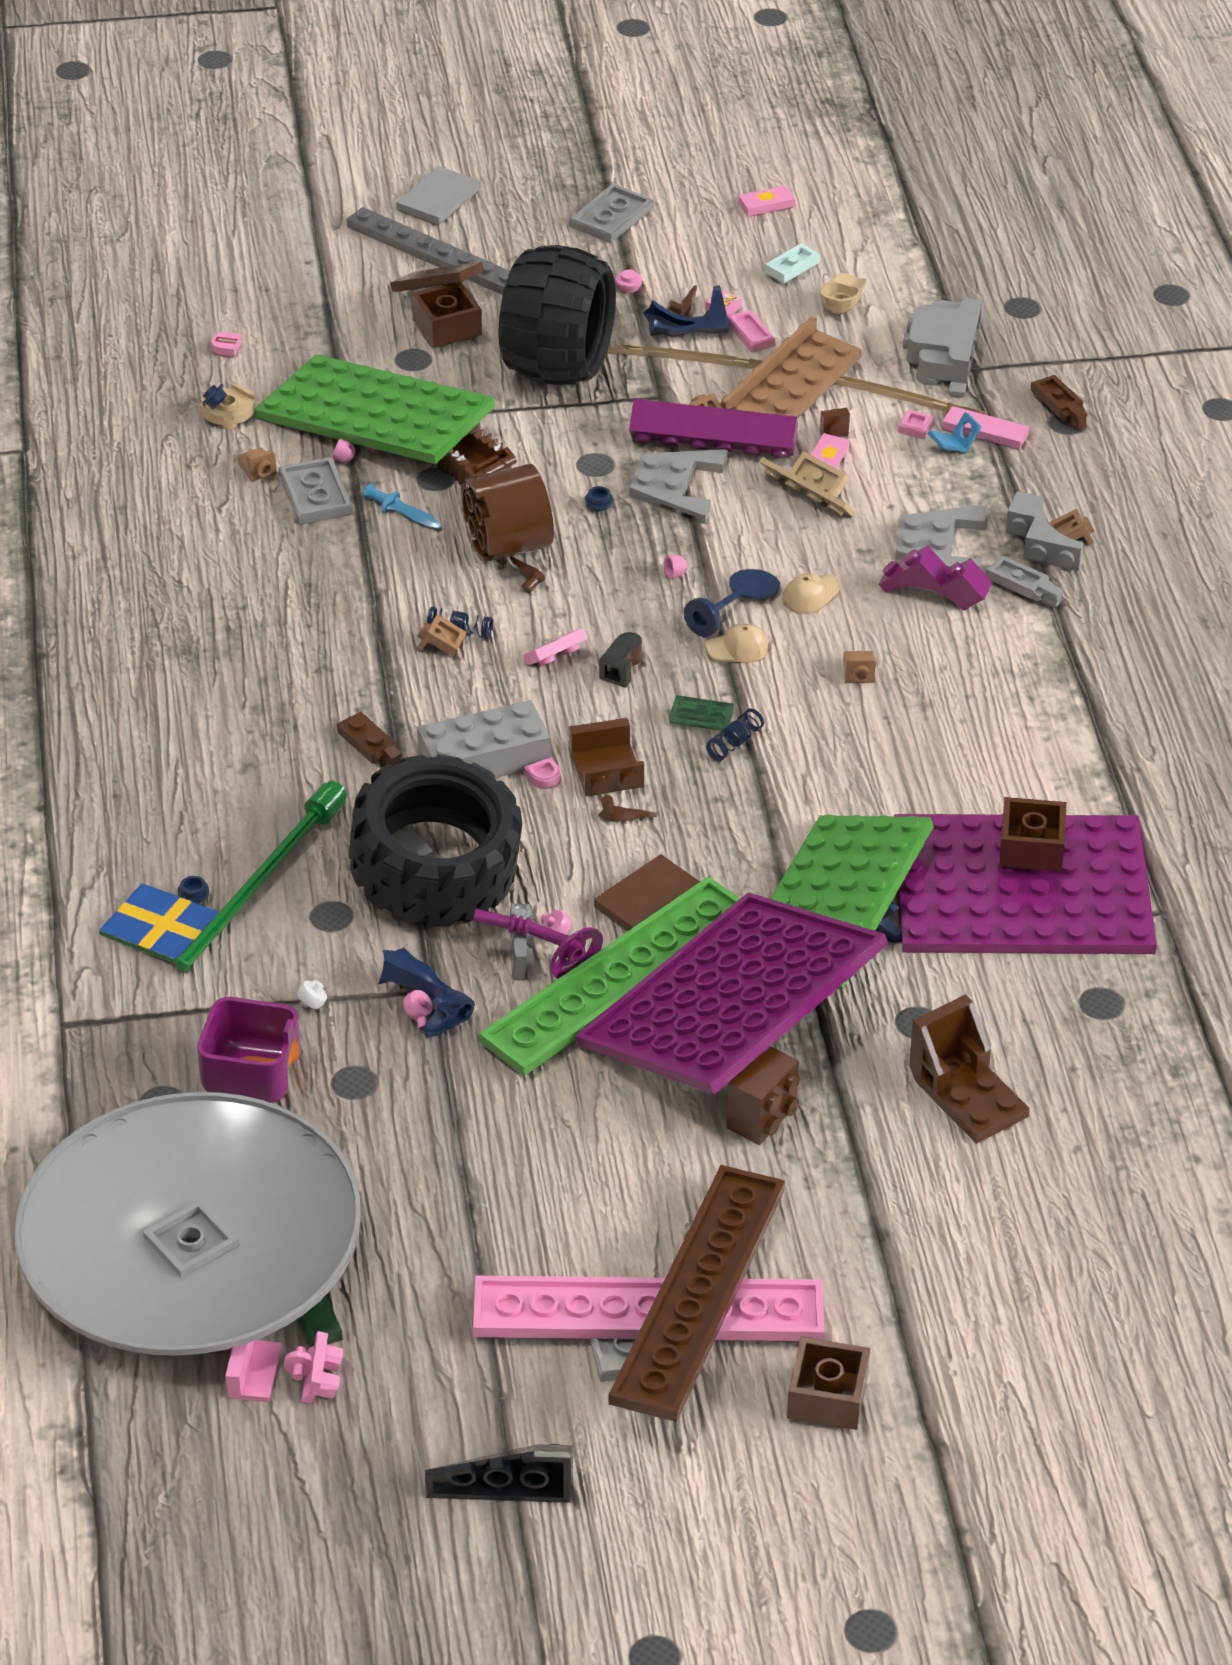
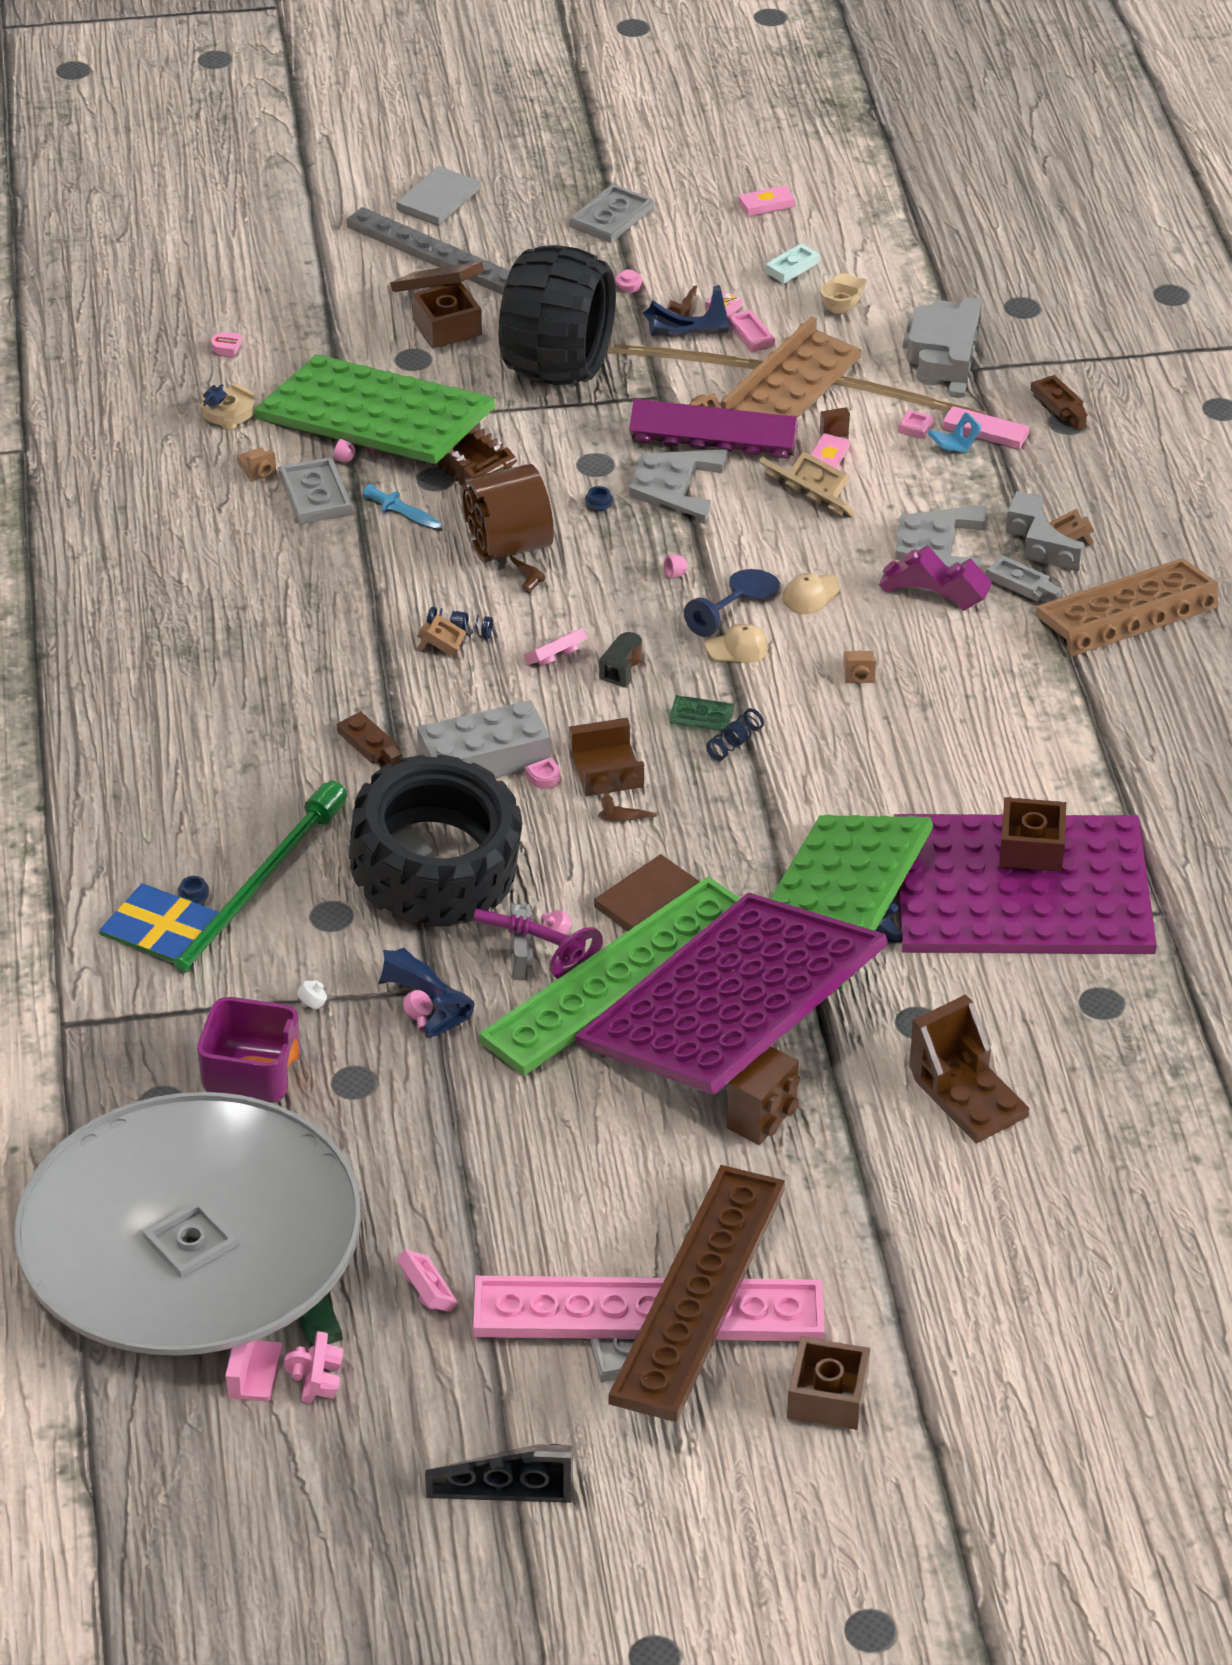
none -> bright pink plate [397,1249,459,1312]
none -> medium nougat bracket [1036,558,1218,656]

